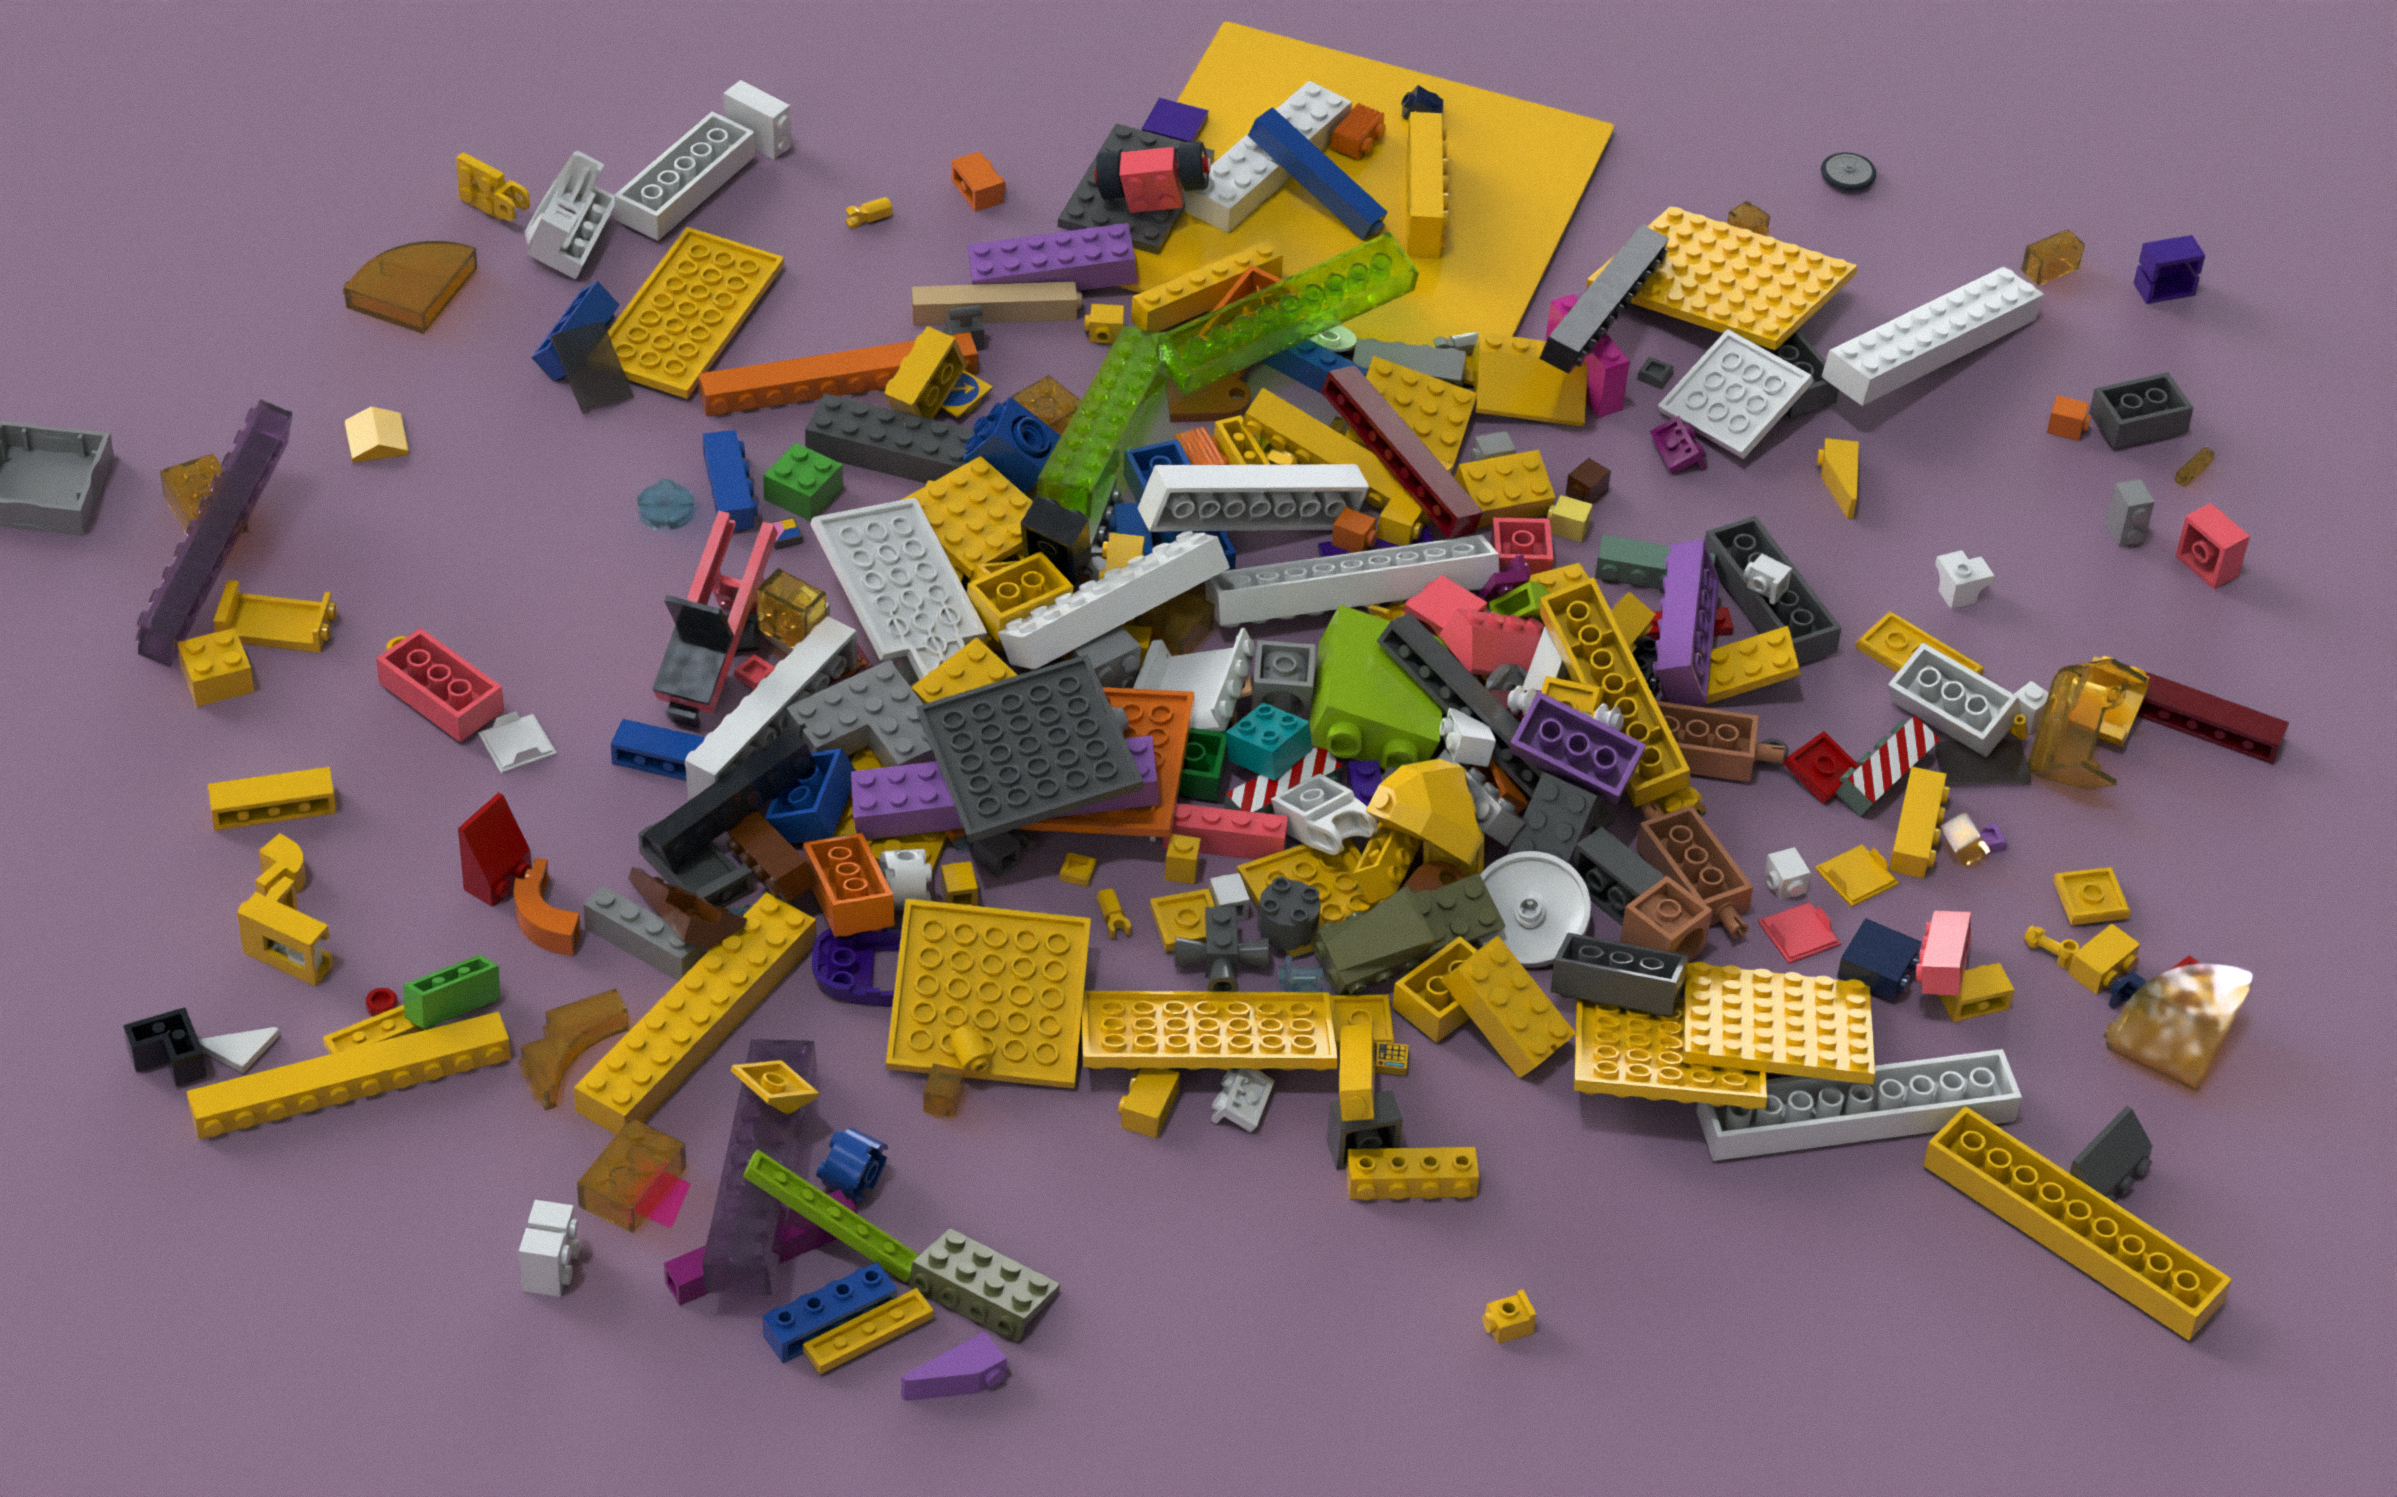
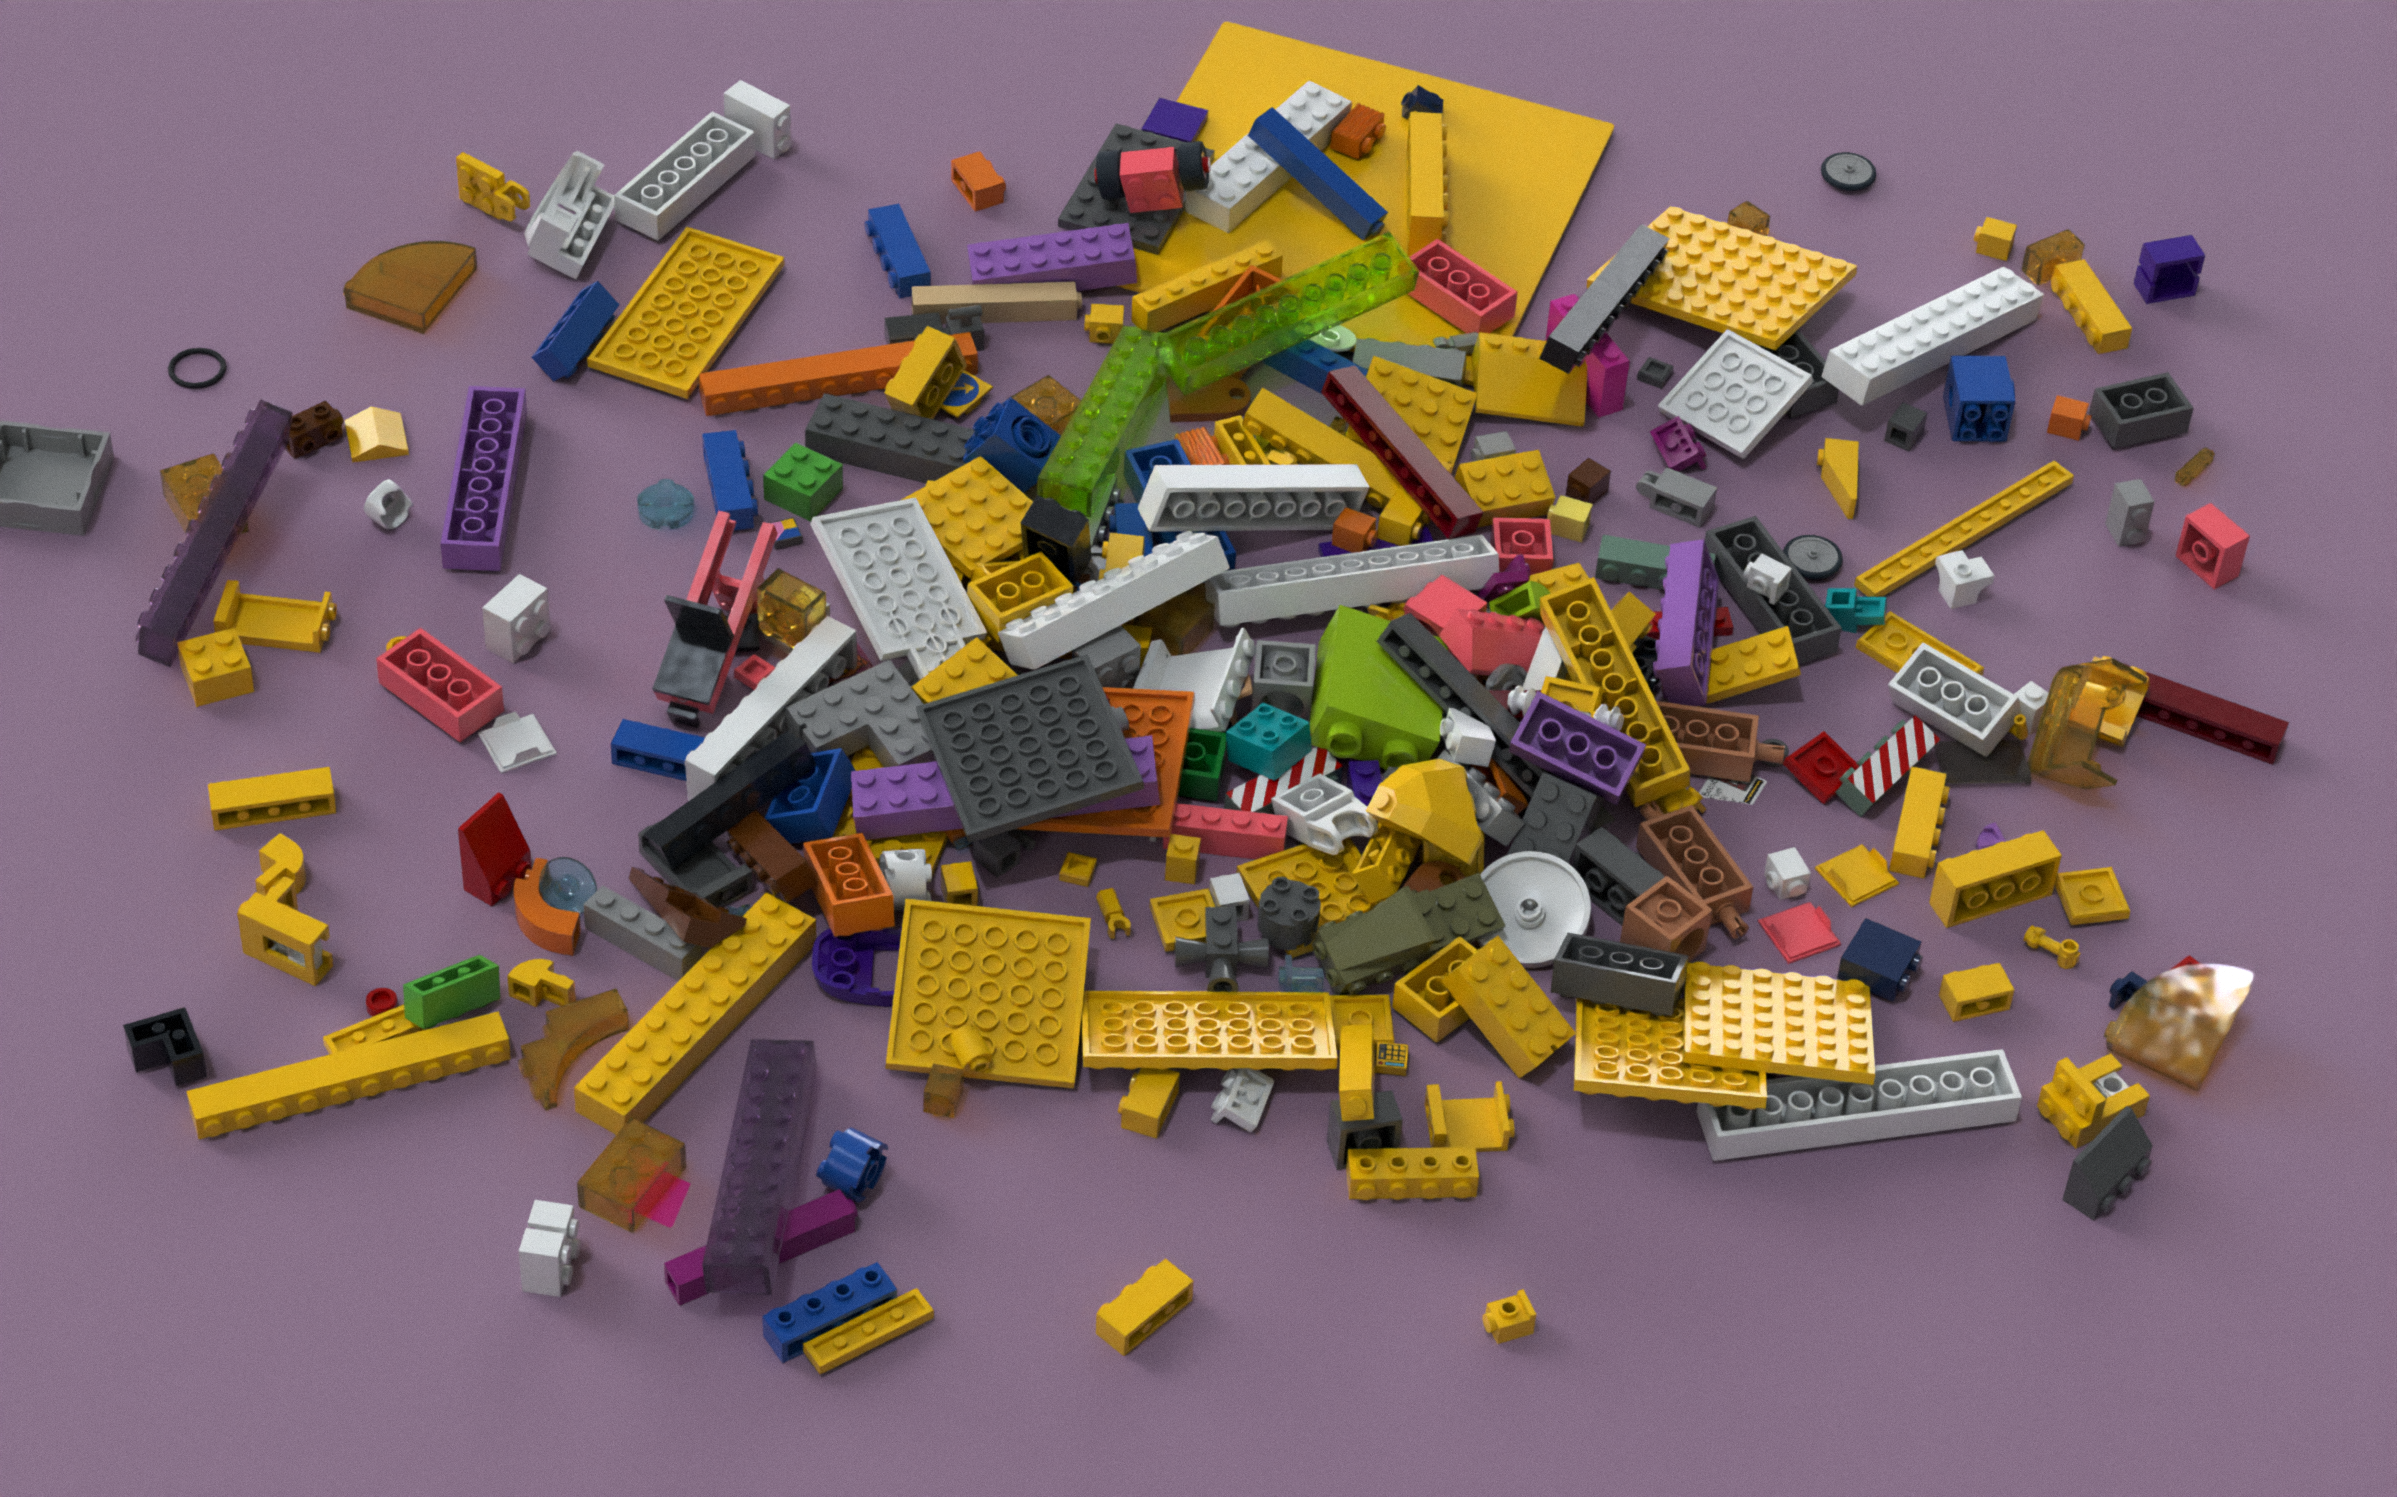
white tile [198,1027,280,1074] -> none
clear smoke piece [550,321,634,414] -> none
yellow slope [730,1060,819,1115] -> none
lime tile [743,1149,919,1282] -> none
yellow bar [845,197,892,228] -> none
medium lavender slope [901,1331,1007,1401] -> none
olive bracket [908,1228,1060,1342] -> none
brick [1916,911,1971,995] -> none
yellow brick [1923,1106,2232,1341] -> none
clear yellow brick [1940,812,1990,867] -> none
yellow brick [2068,924,2140,995] -> none
none -> black piece [168,347,226,389]
none -> reddish brown brick [277,400,344,459]
none -> white hair [364,479,413,529]
none -> medium lavender brick [440,386,527,571]
none -> white brick [482,574,551,664]
none -> yellow brick [507,959,576,1010]
none -> clear light blue dish [539,857,597,913]
none -> blue brick [864,203,931,299]
none -> dark grey brick [884,312,944,345]
none -> yellow brick [1096,1258,1194,1356]
none -> coral brick [1398,239,1518,334]
none -> yellow panel [1424,1081,1515,1152]
none -> light grey brick [1636,467,1717,528]
none -> white sticker [1699,774,1767,805]
none -> light grey wheel [1783,535,1843,579]
none -> teal brick [1825,588,1887,633]
none -> yellow plate [1854,460,2074,597]
none -> dark grey brick [1884,402,1927,452]
none -> yellow brick [1929,830,2062,928]
none -> blue brick [1943,356,2015,442]
none -> yellow brick [1974,217,2017,261]
none -> yellow brick [2037,1053,2150,1149]
none -> yellow brick [2051,259,2132,354]

